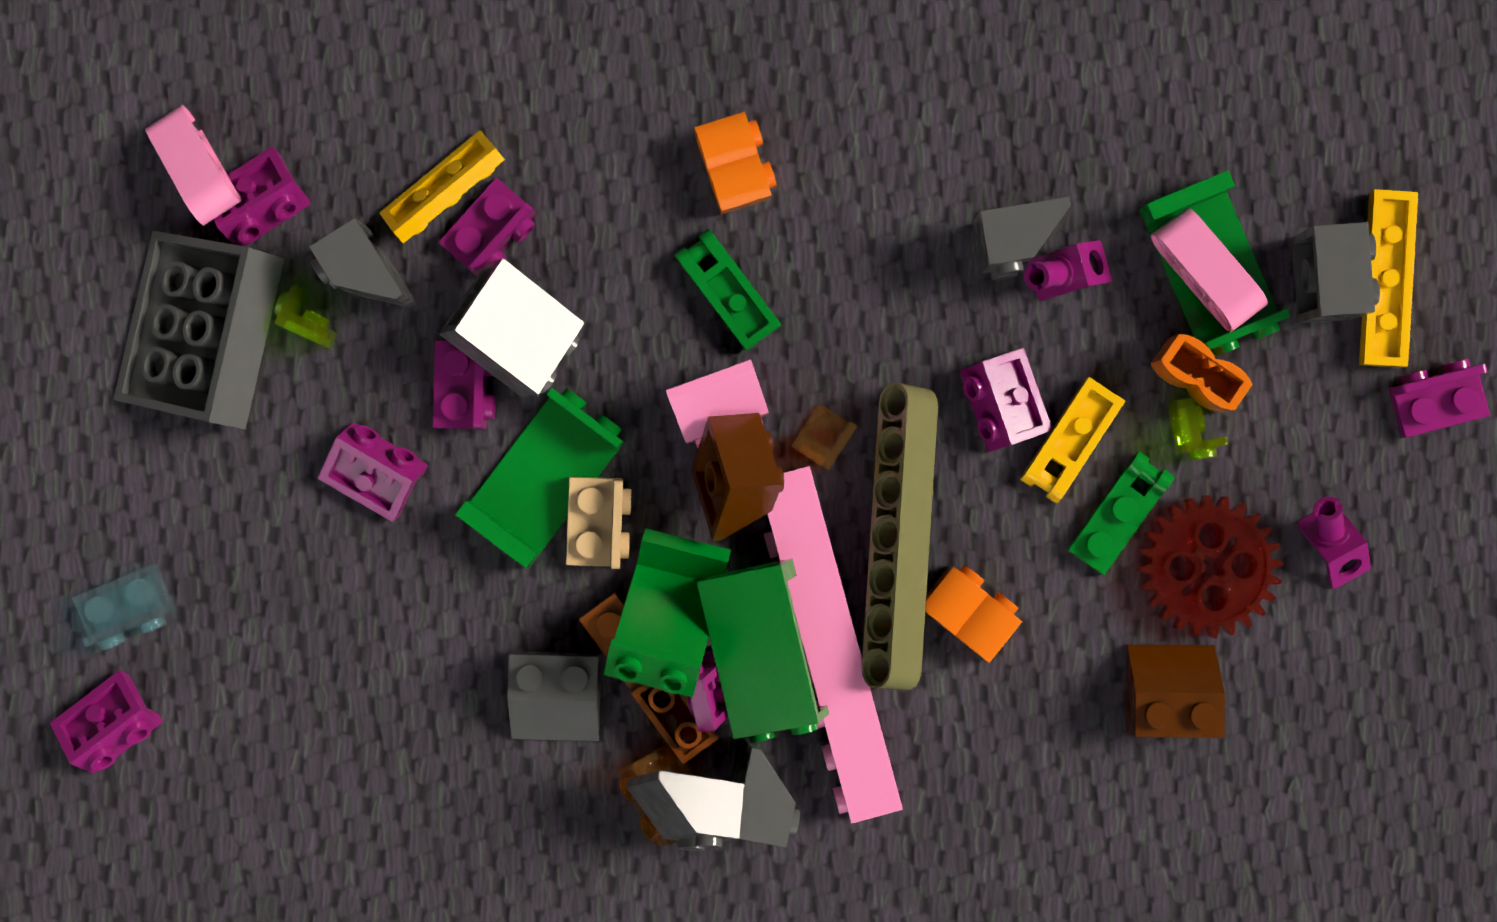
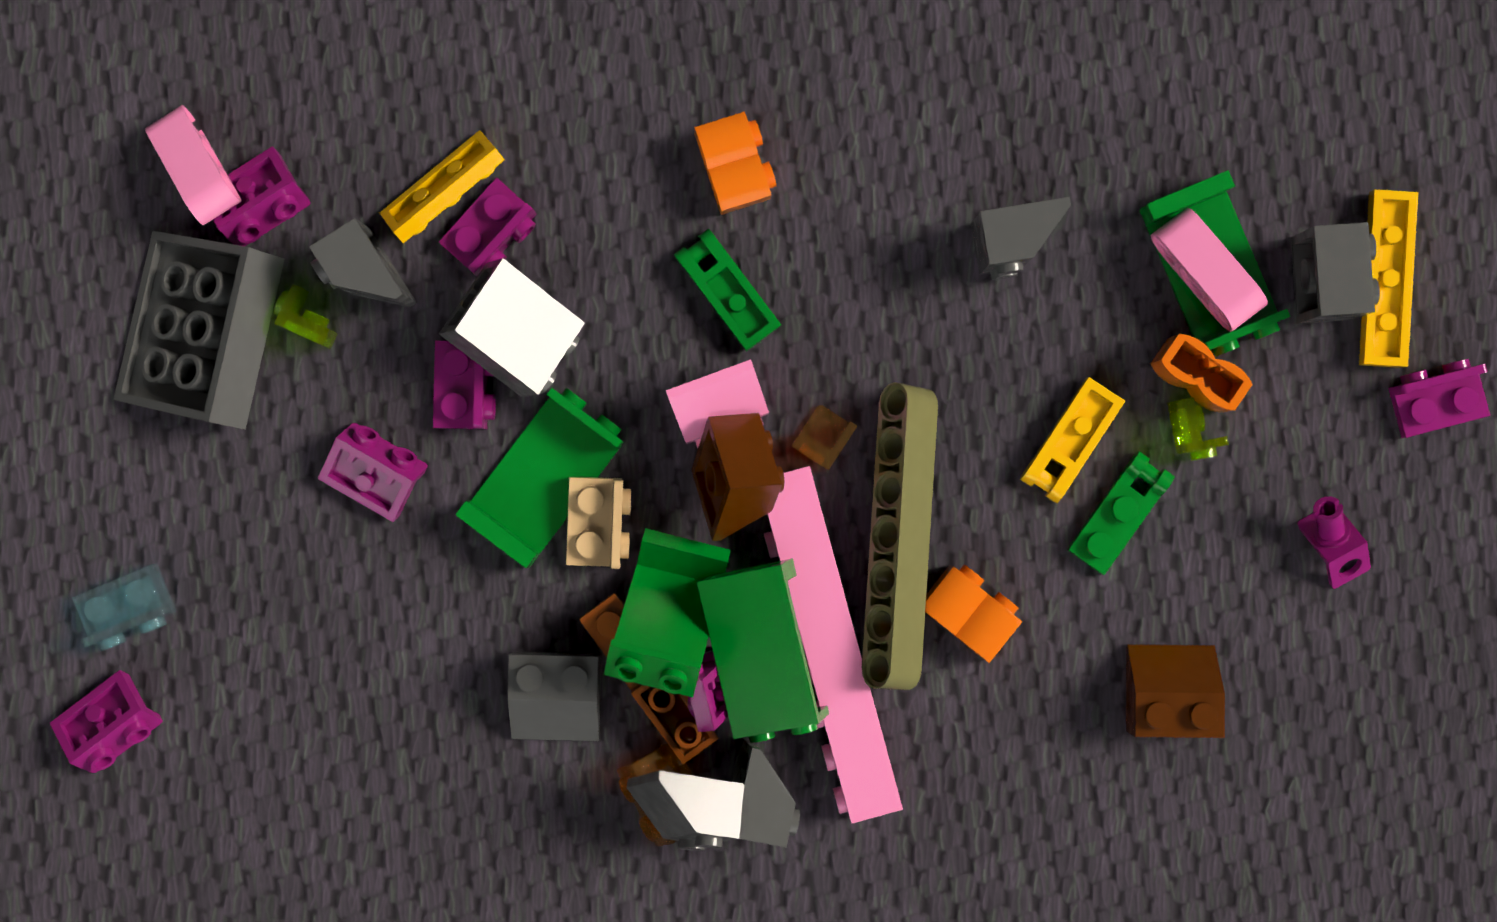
bracket [960,348,1053,452] -> none
magenta bracket [1024,240,1112,301] -> none
clear red gear [1136,495,1283,638] -> none

